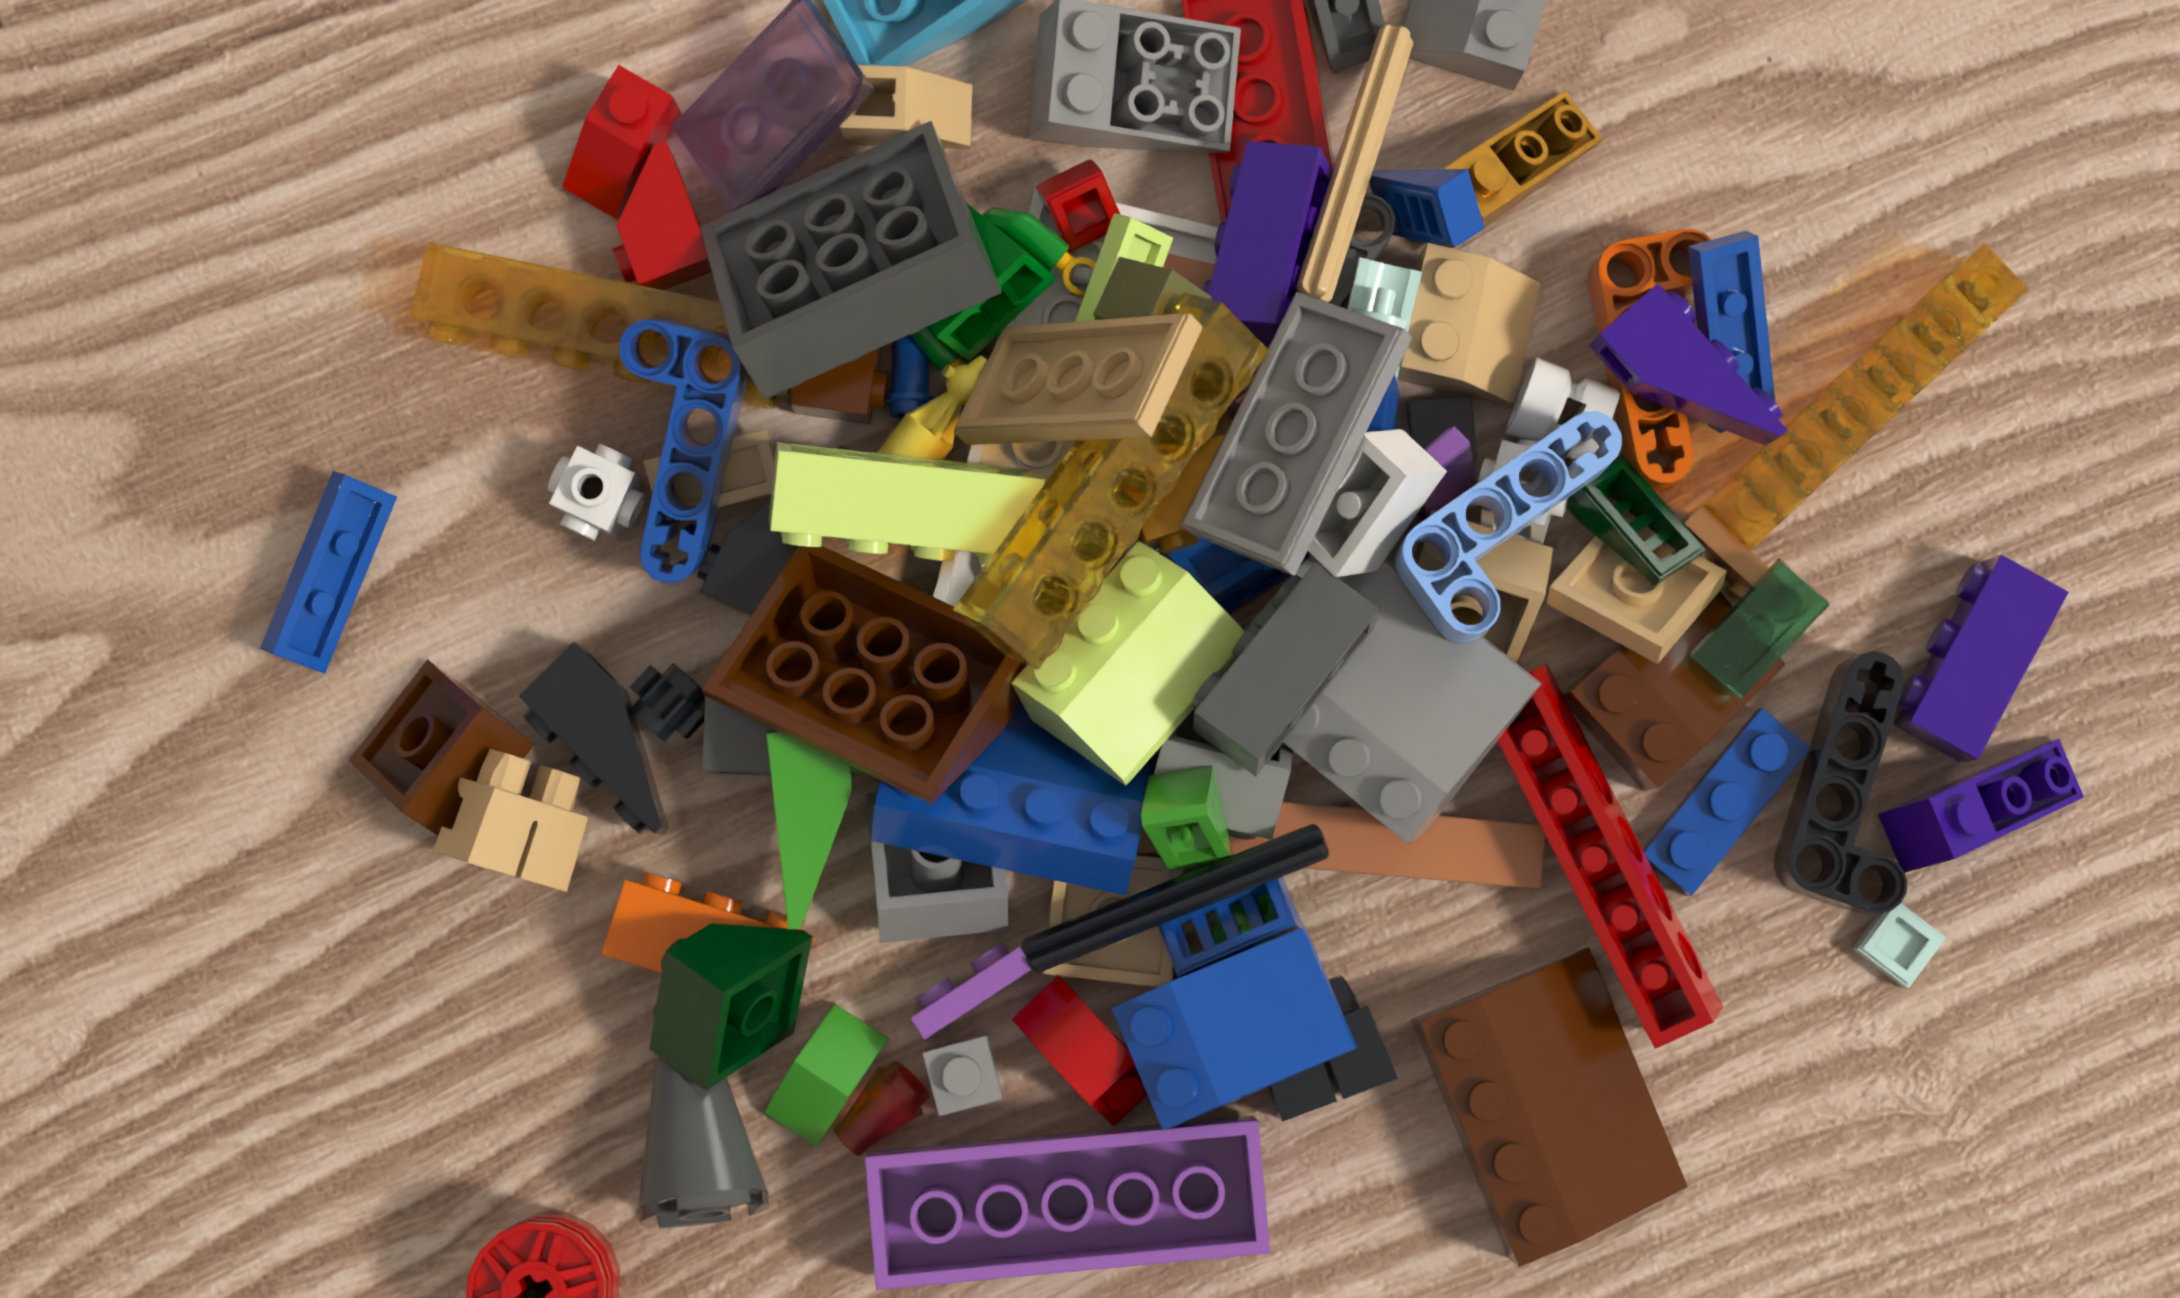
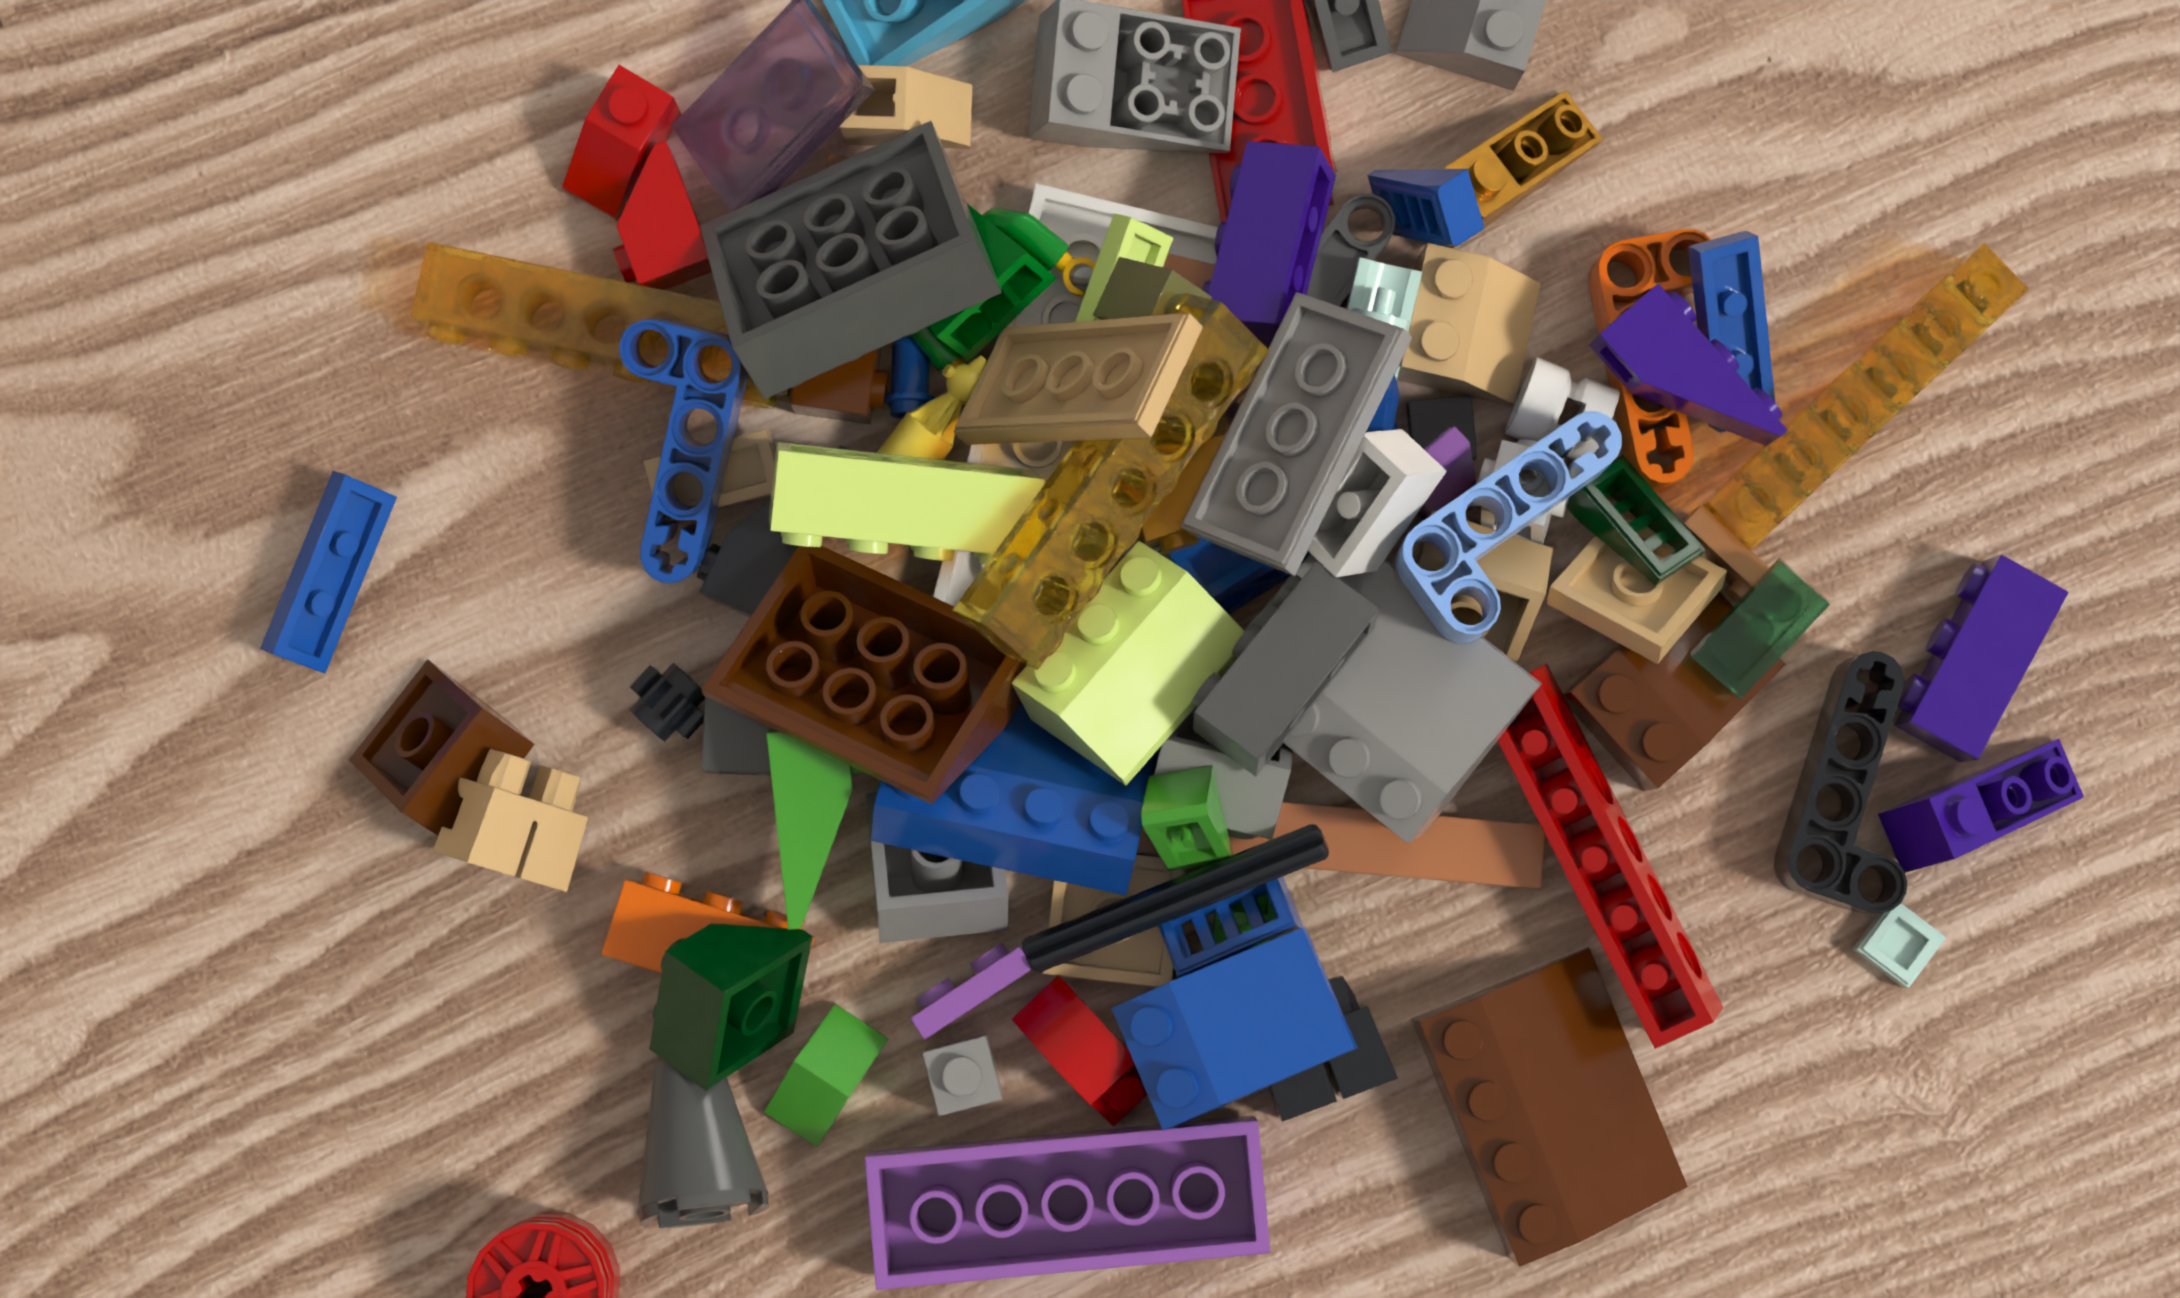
black slope [519,642,669,835] -> none
white brick [547,444,646,541] -> none
clear red cone [834,1061,930,1156] -> none
red slope [1036,160,1121,253] -> none
tan axle [1296,24,1413,302] -> none
blue plate [1643,708,1812,896] -> none

